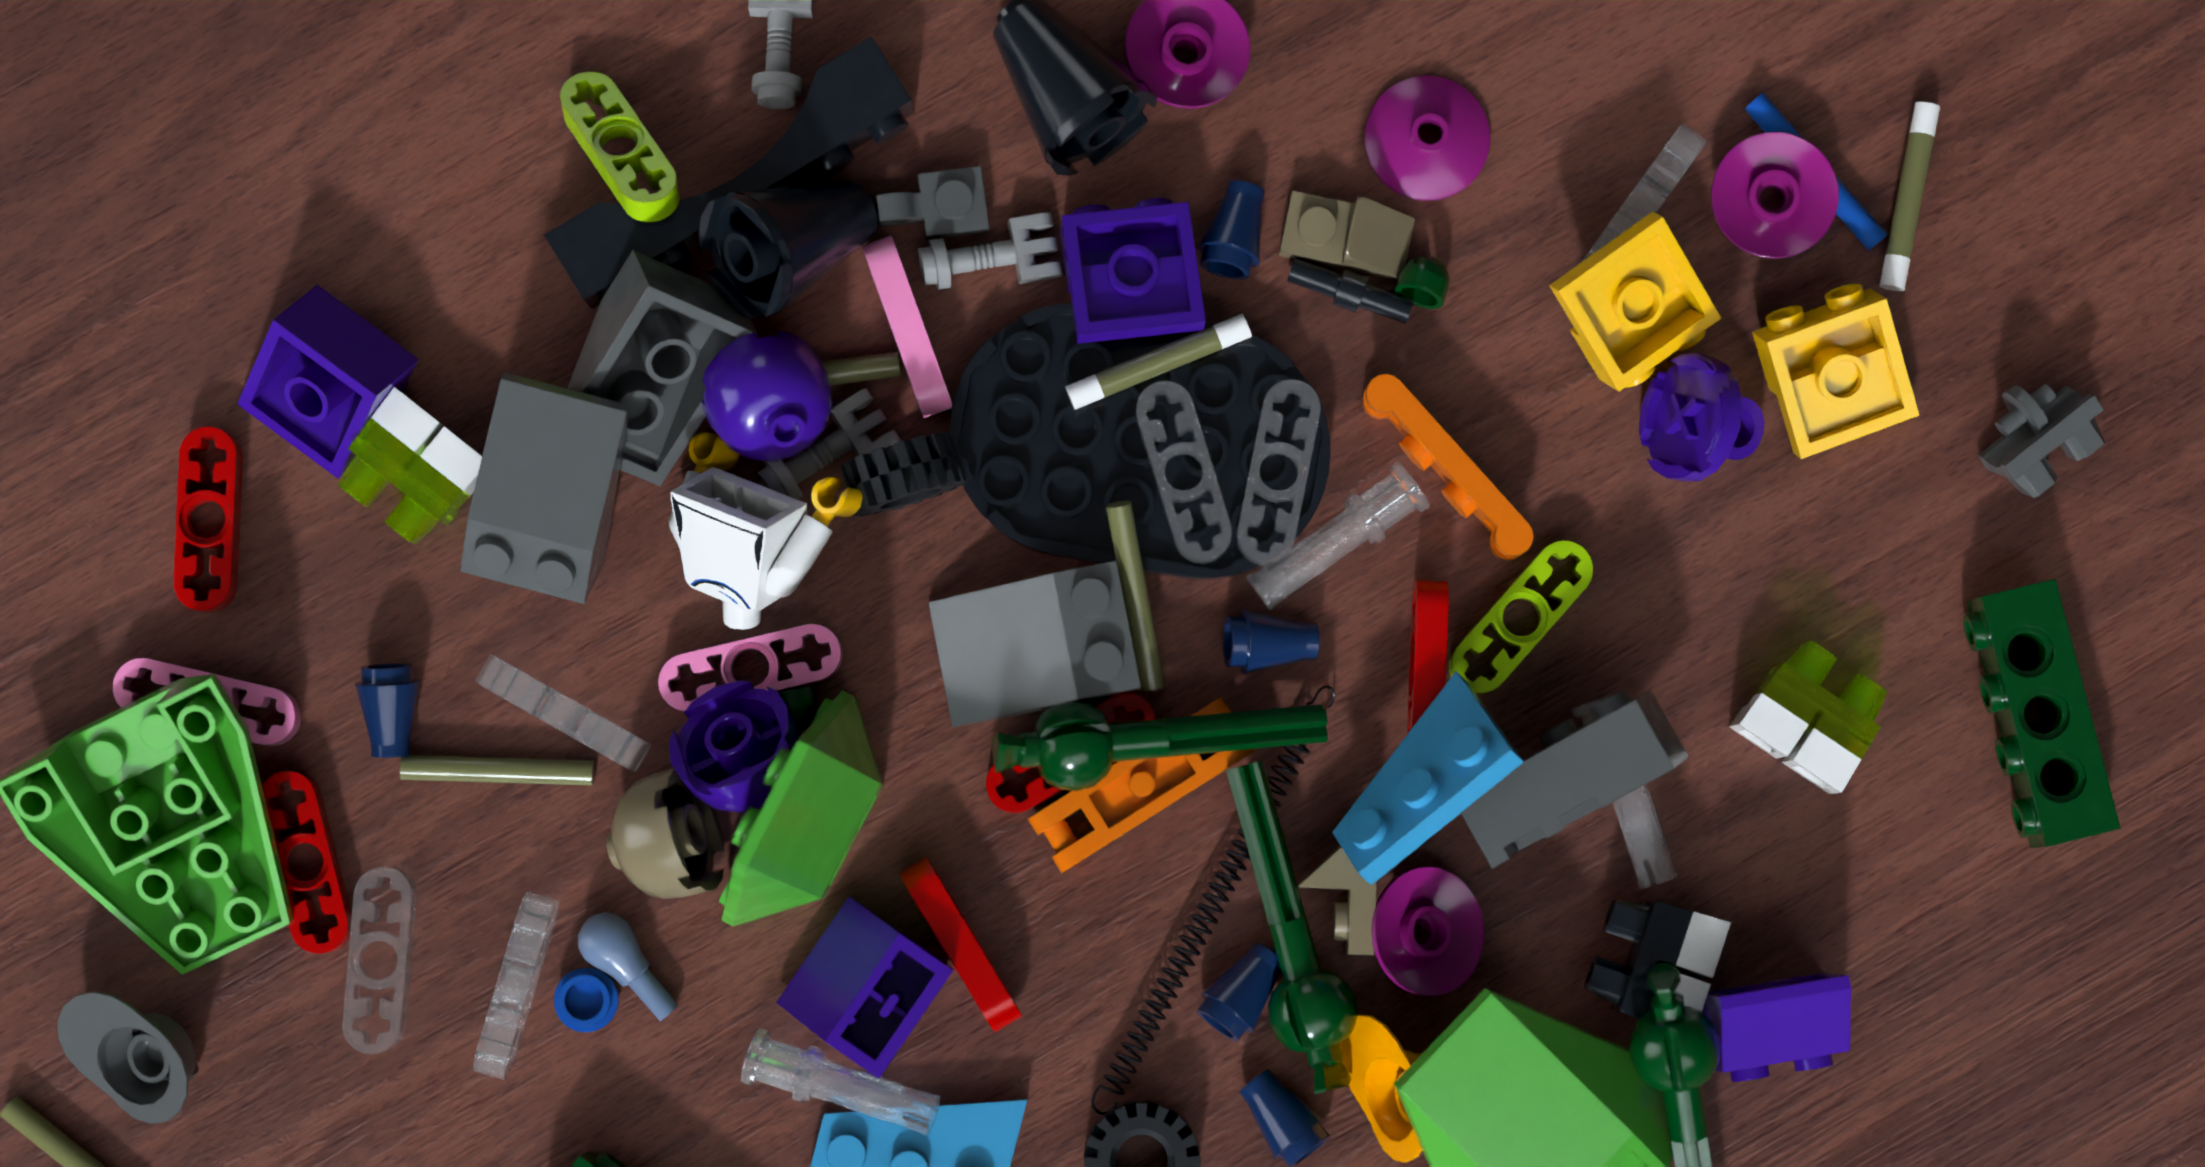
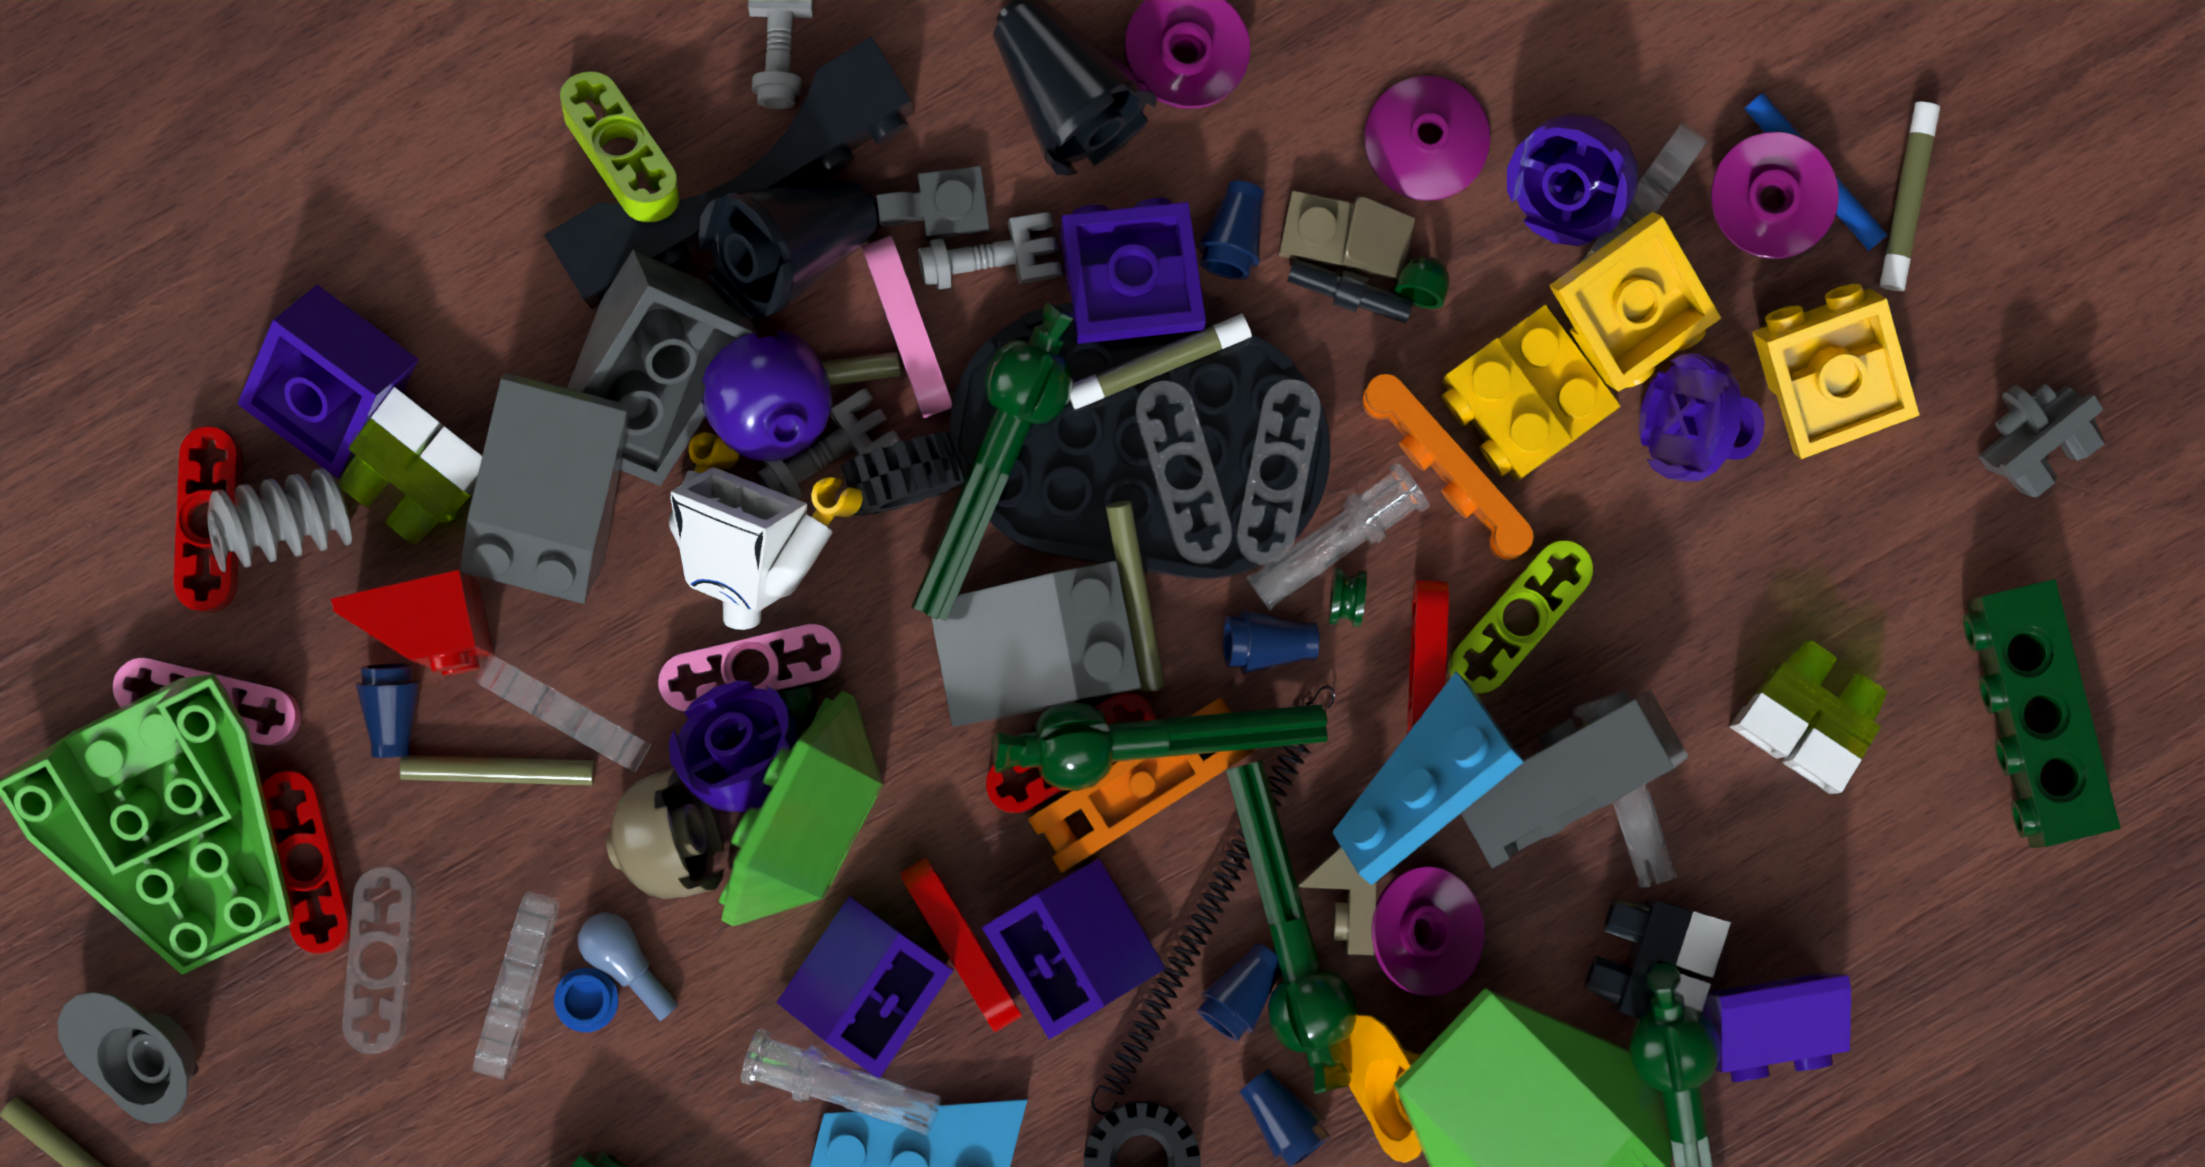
none -> light grey piece [207,468,352,572]
none -> red slope [330,570,494,676]
none -> dark green piece [912,302,1075,621]
none -> dark purple slope [982,858,1166,1040]
none -> dark green bush [1328,567,1367,628]
none -> yellow plate [1441,304,1621,483]
none -> dark purple cylinder [1507,113,1638,246]

